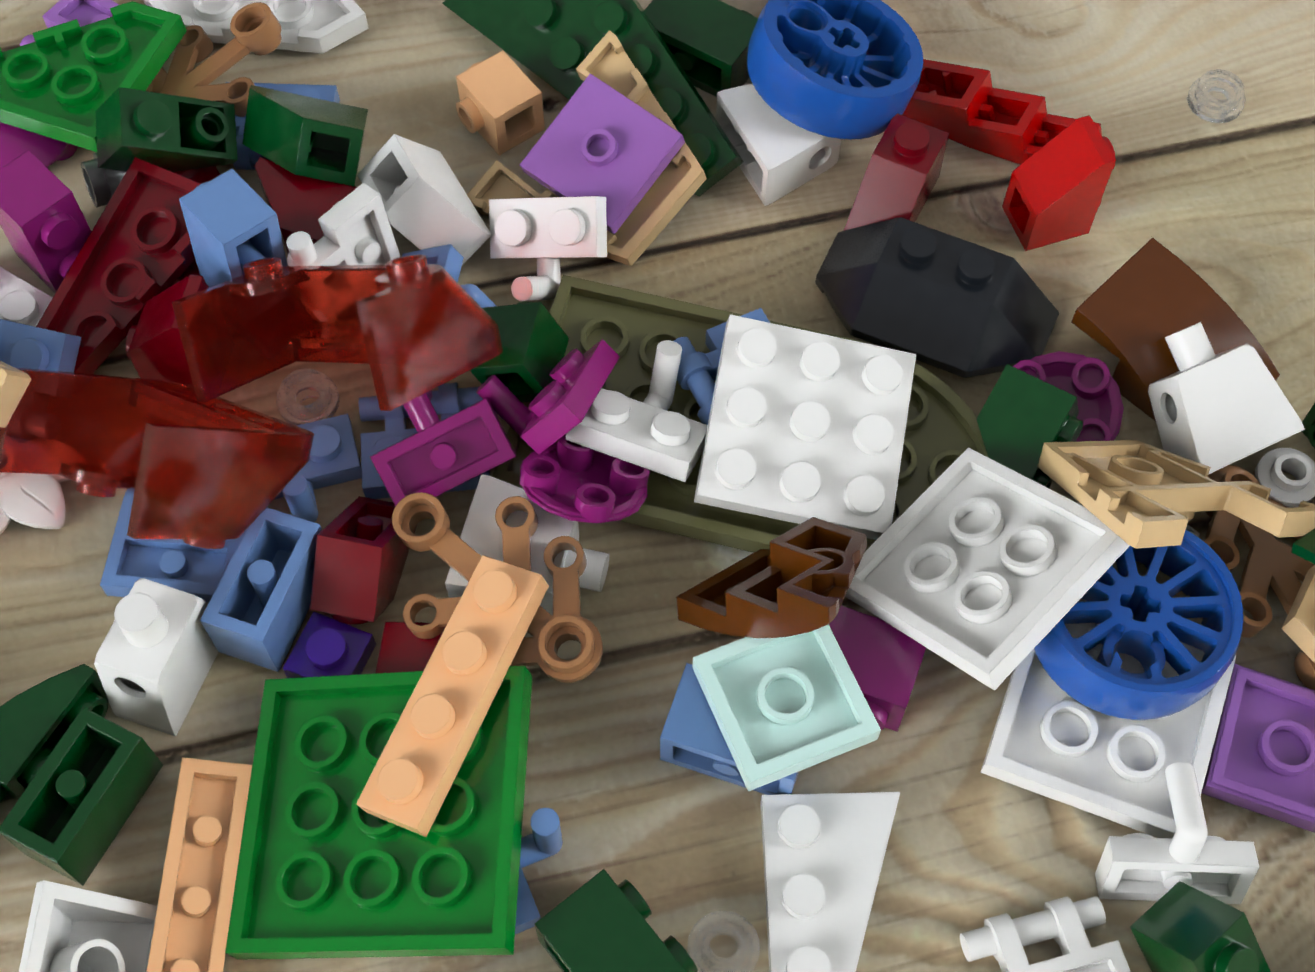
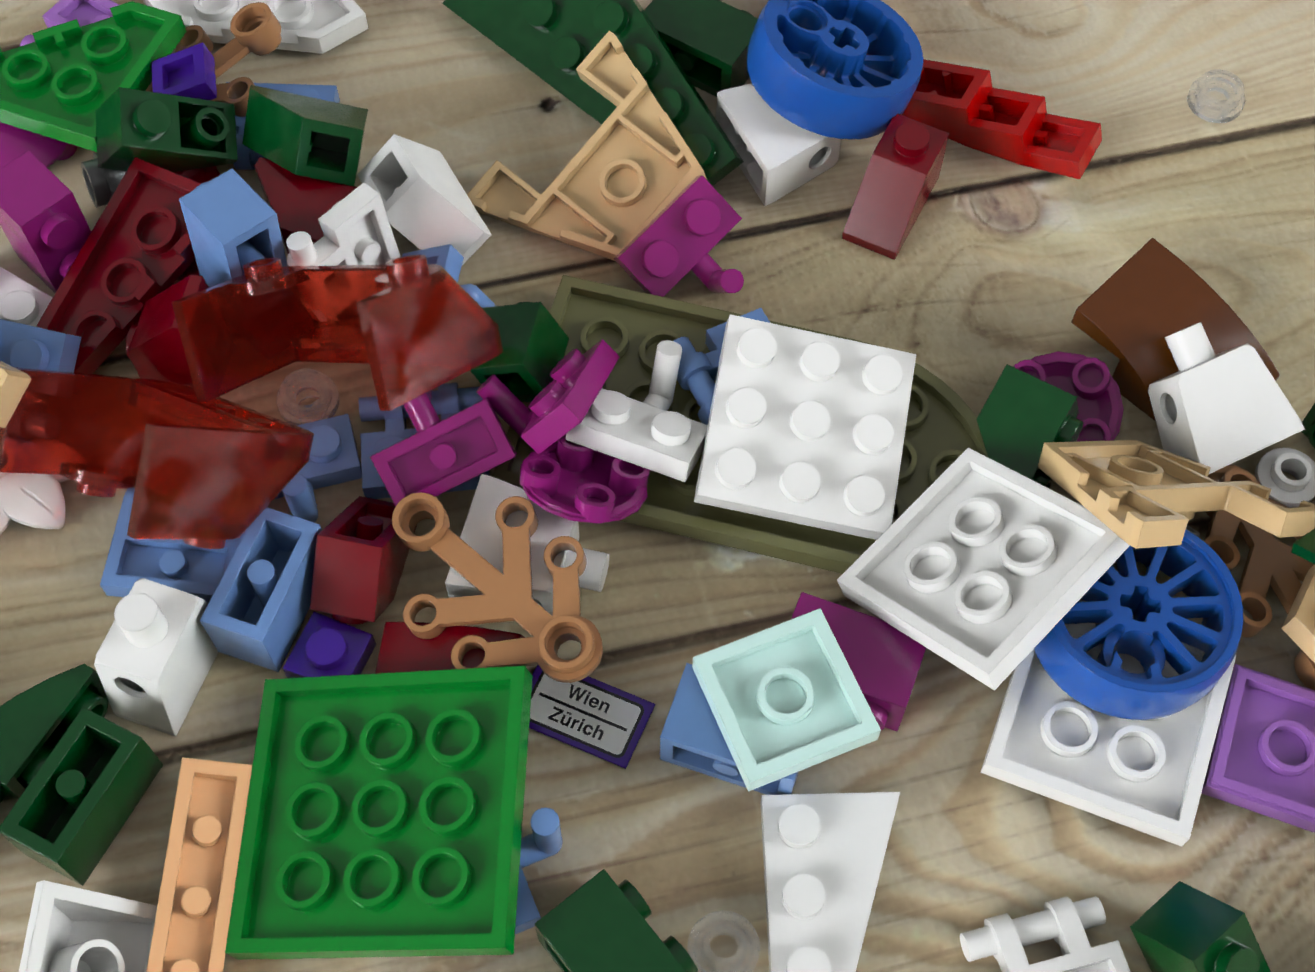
light nougat plate [356,555,549,837] -> none
light nougat brick [456,50,545,156] -> none
white plate [489,196,607,301] -> none
medium lavender plate [520,73,685,235] -> none
reddish brown slope [676,517,867,638] -> none
black wedge [815,217,1059,378] -> none
red slope [1002,115,1116,251] -> none
white plate [1095,762,1259,904] -> none
none -> dark purple plate [152,42,217,100]
none -> sticker [529,665,656,769]
none -> magenta plate [614,175,744,297]

